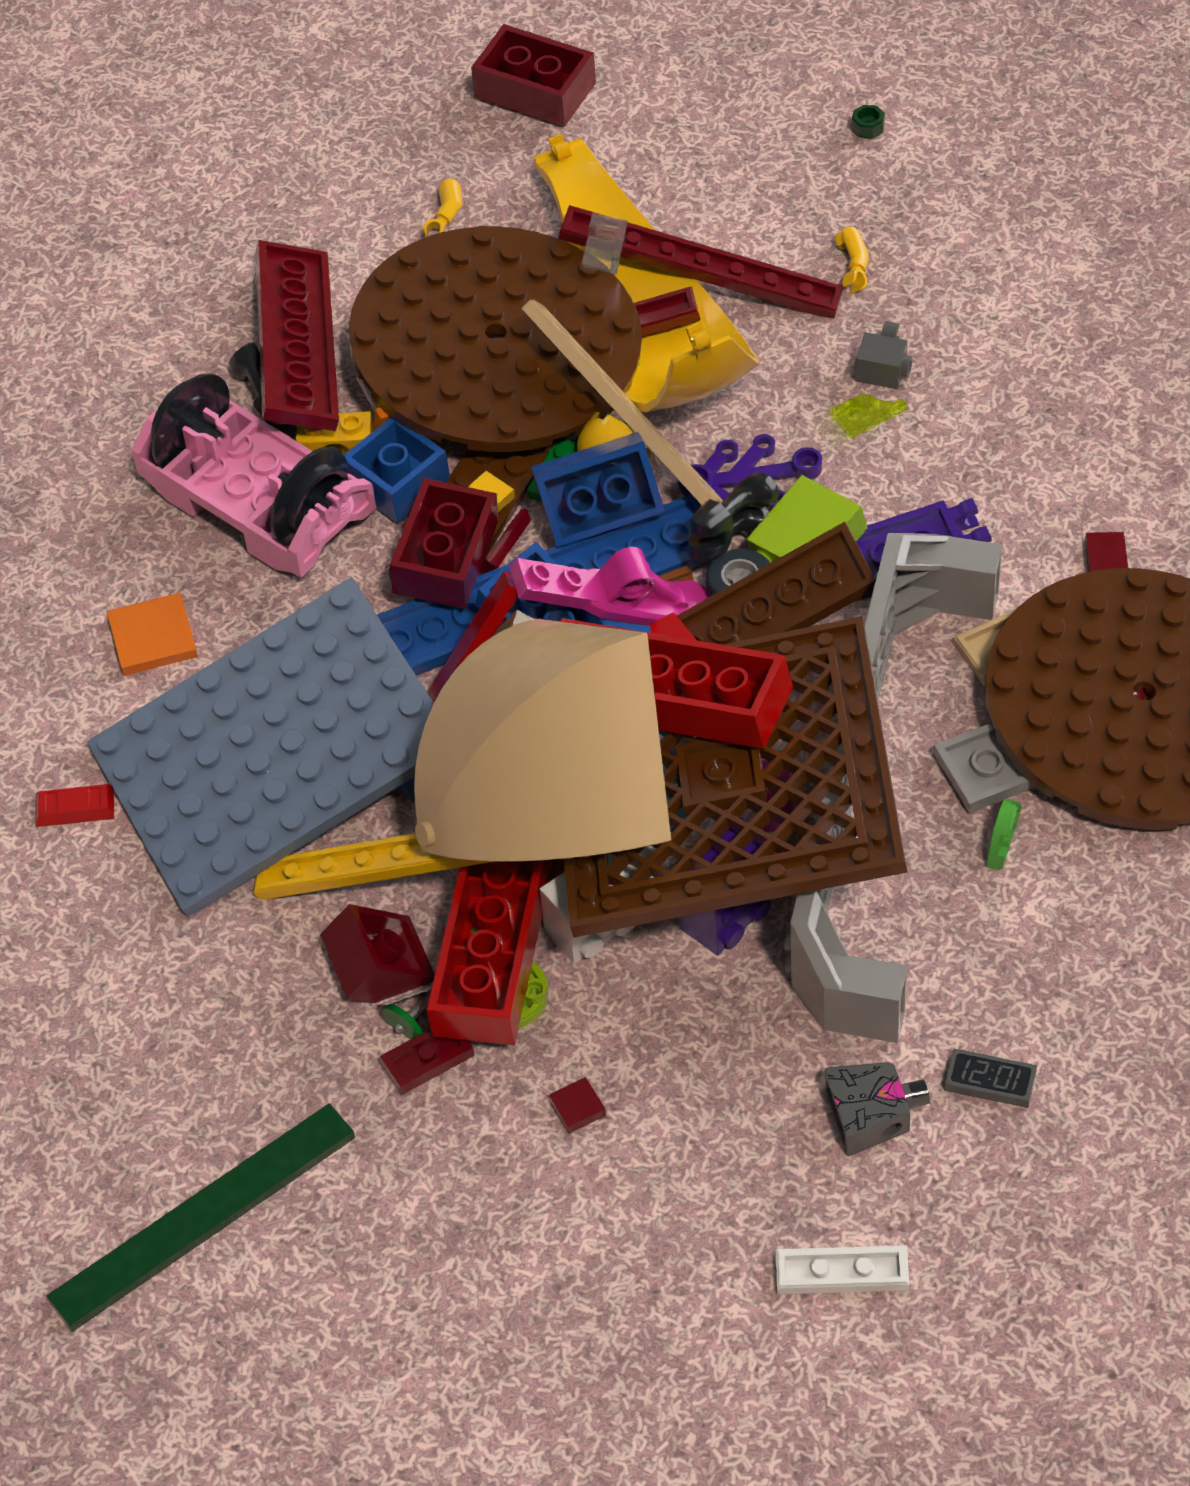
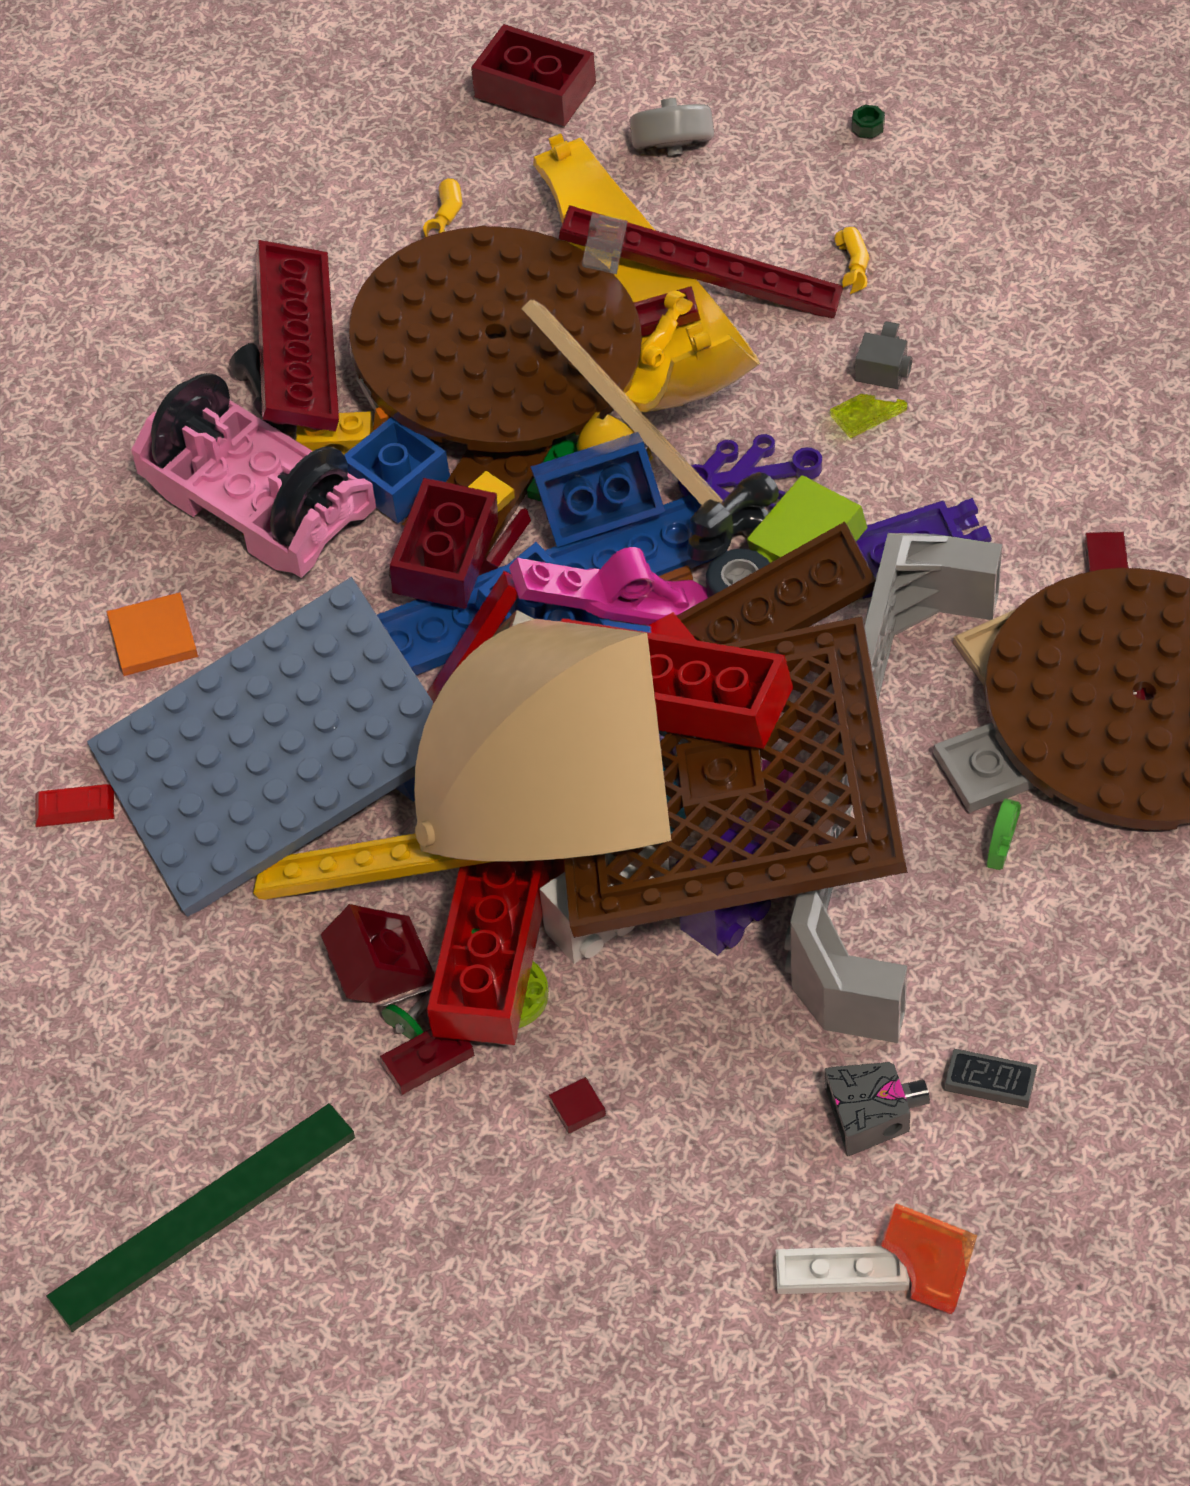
none -> light grey wheel [629,98,714,156]
none -> yellow arm [640,290,693,367]
none -> clear orange tile [881,1203,977,1315]

